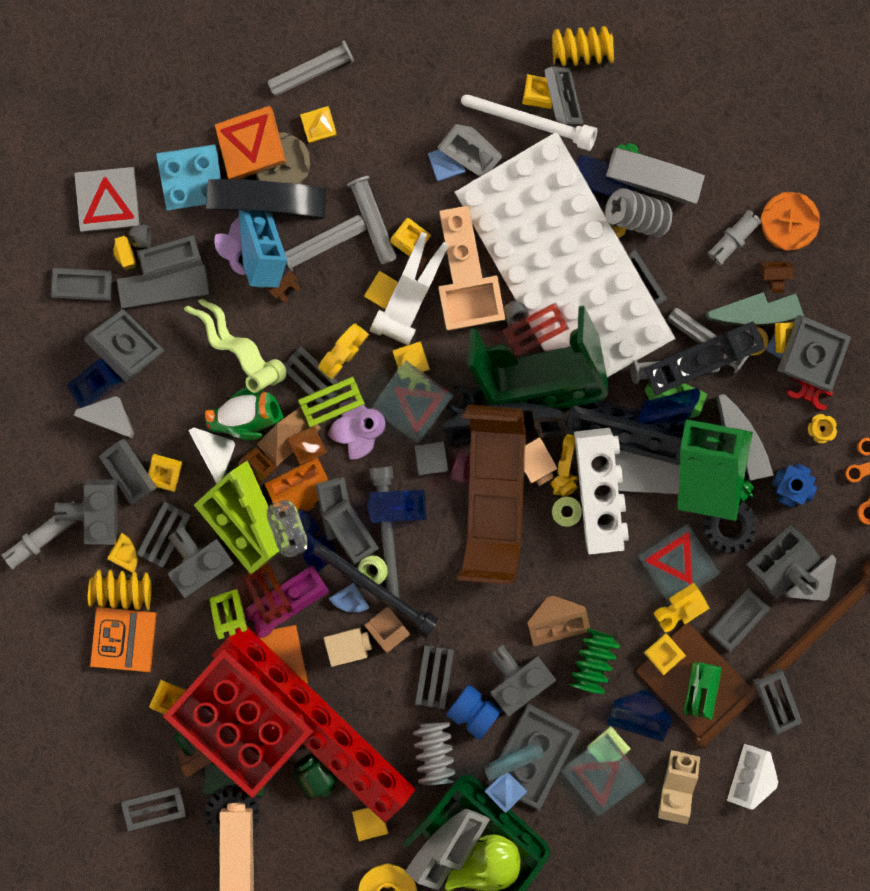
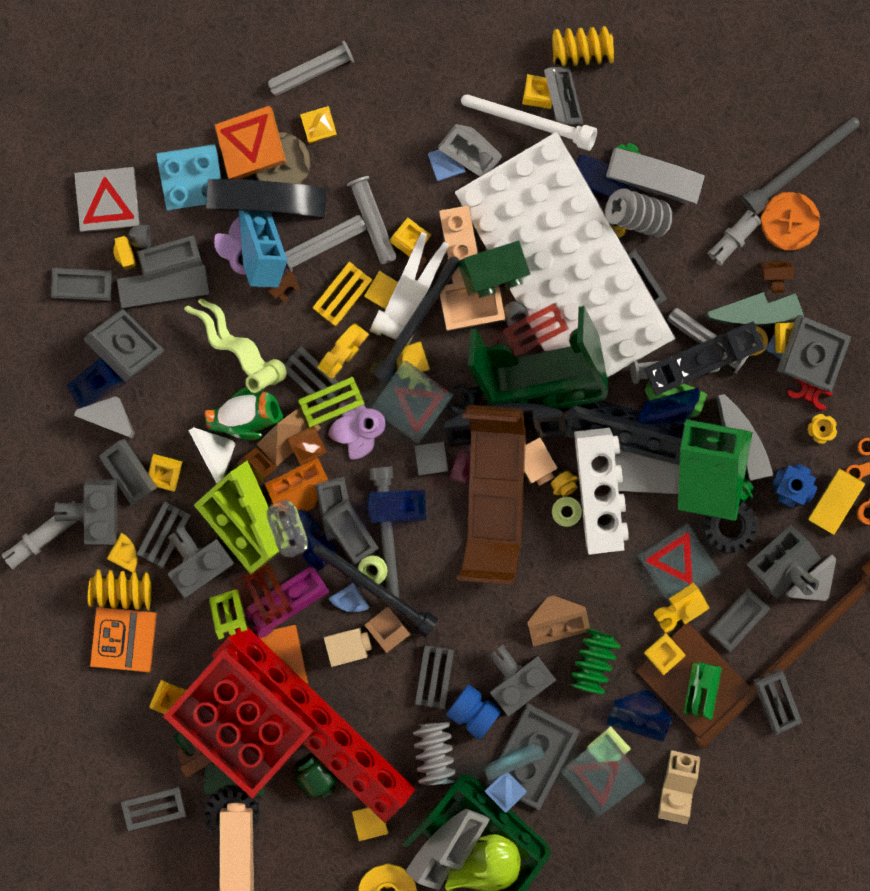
yellow tile [557,434,576,477] -> none
white slope [727,744,778,810] -> none
none -> yellow tile [312,261,373,327]
none -> black piece [369,256,460,383]
none -> dark green brick [458,240,531,298]
none -> dark grey piece [741,117,860,215]
none -> yellow tile [808,468,865,535]

